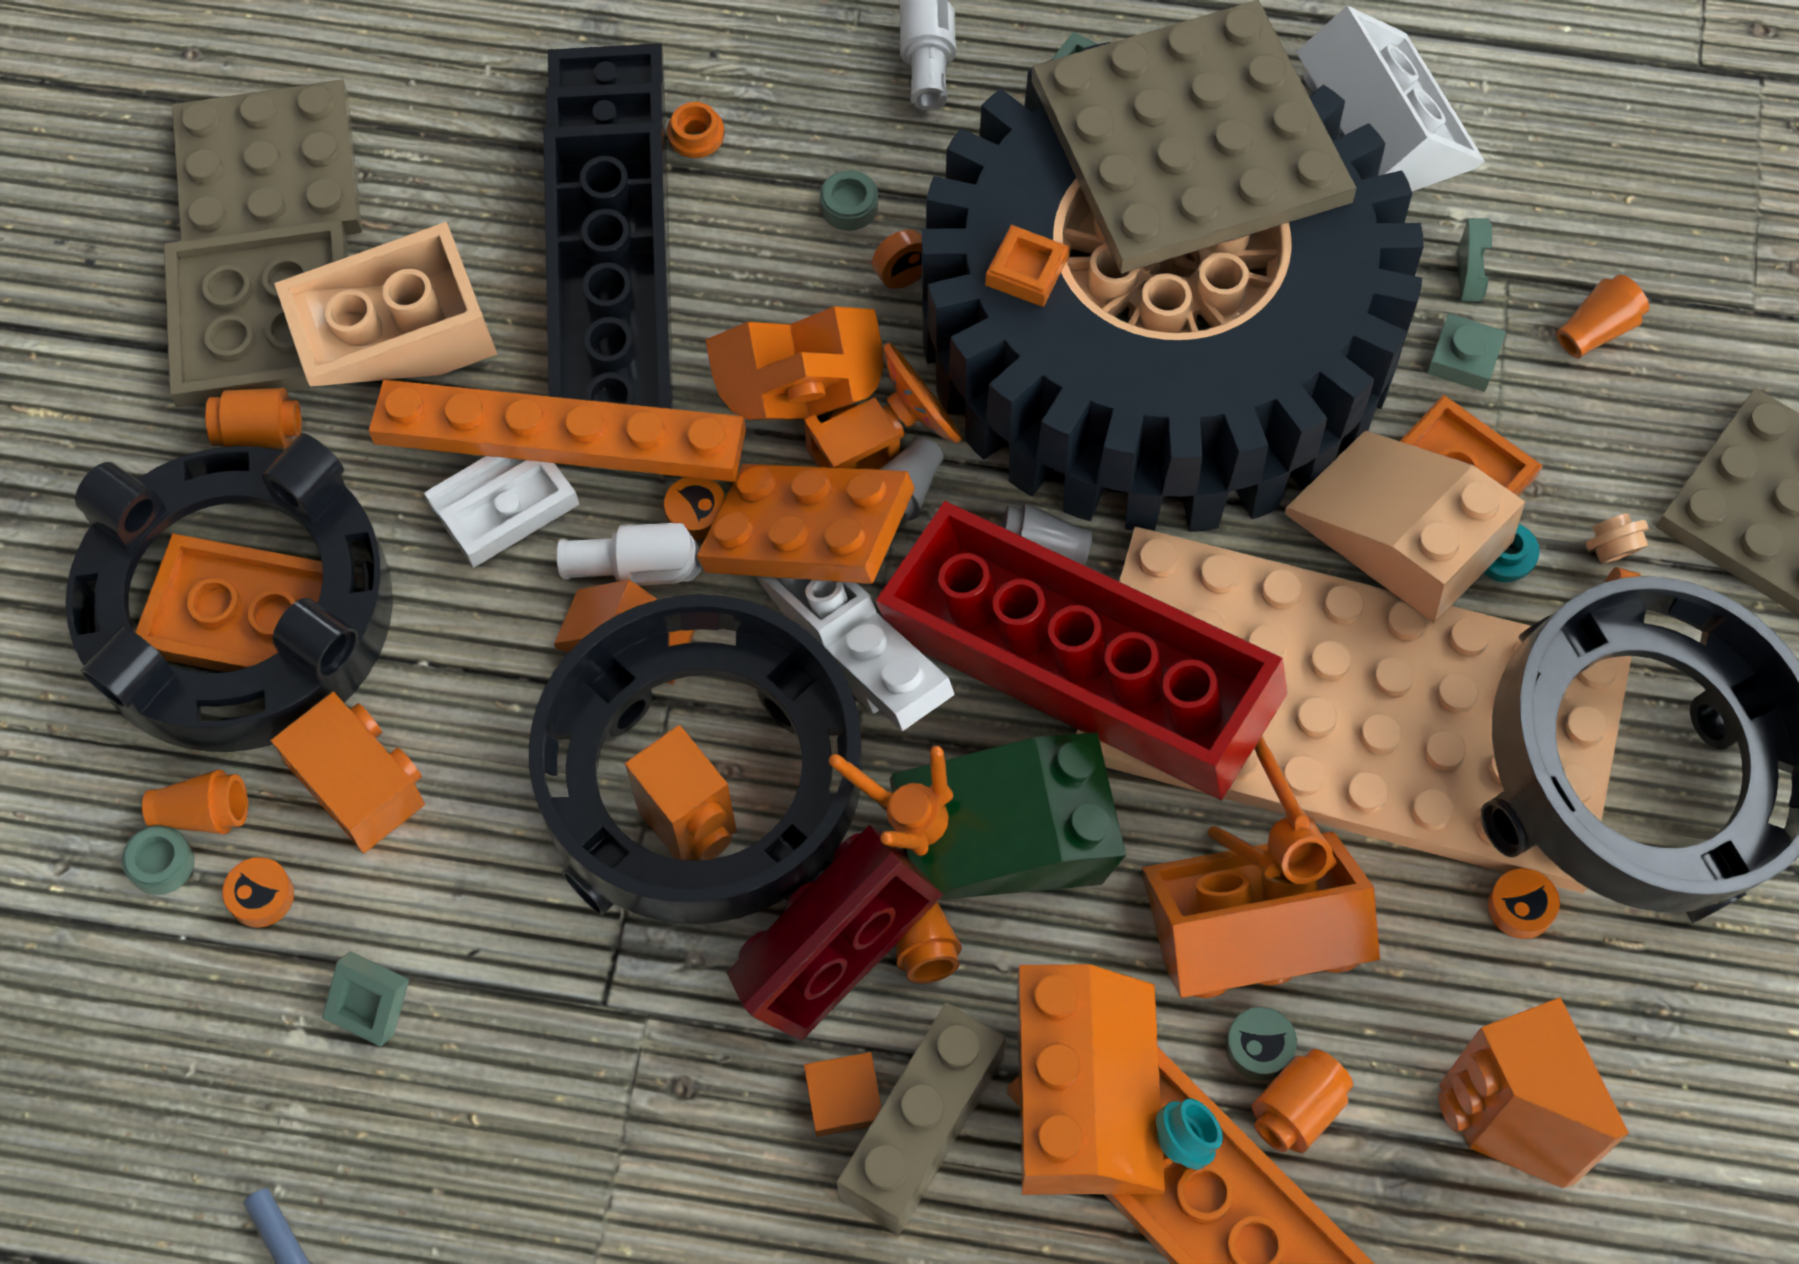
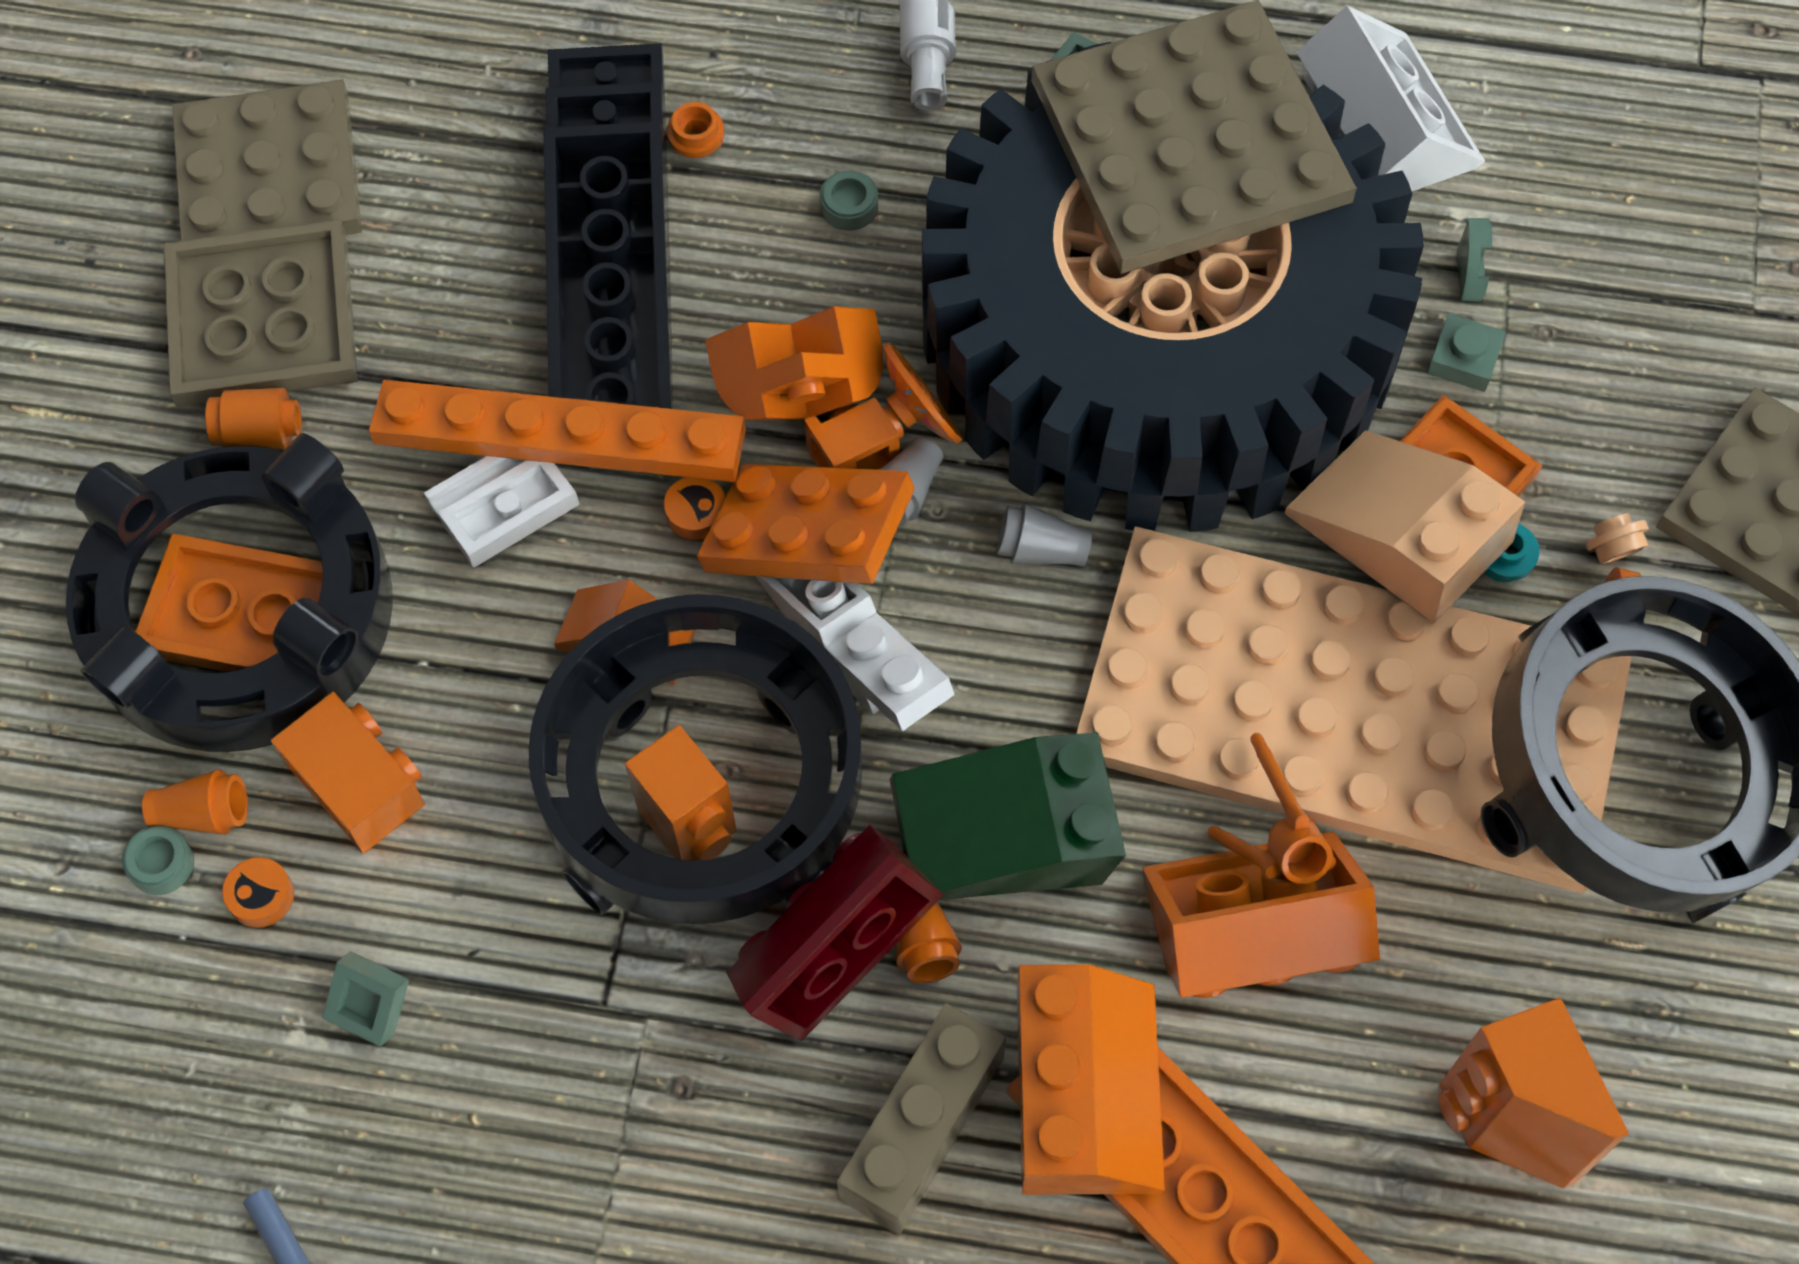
light nougat slope [274,222,498,387] -> none
white arm [557,523,702,586] -> none
orange tile [804,1052,882,1137] -> none
orange plant [829,746,953,856] -> none
orange tile [872,229,922,289] -> none
red brick [876,501,1288,801] -> none
orange tile [985,225,1069,307] -> none
teal plate [1156,1099,1223,1170] -> none
sand green tile [1226,1007,1297,1080] -> none
orange brick [1252,1049,1353,1153] -> none
orange tile [1488,868,1560,939] -> none
orange cone [1556,274,1649,359] -> none

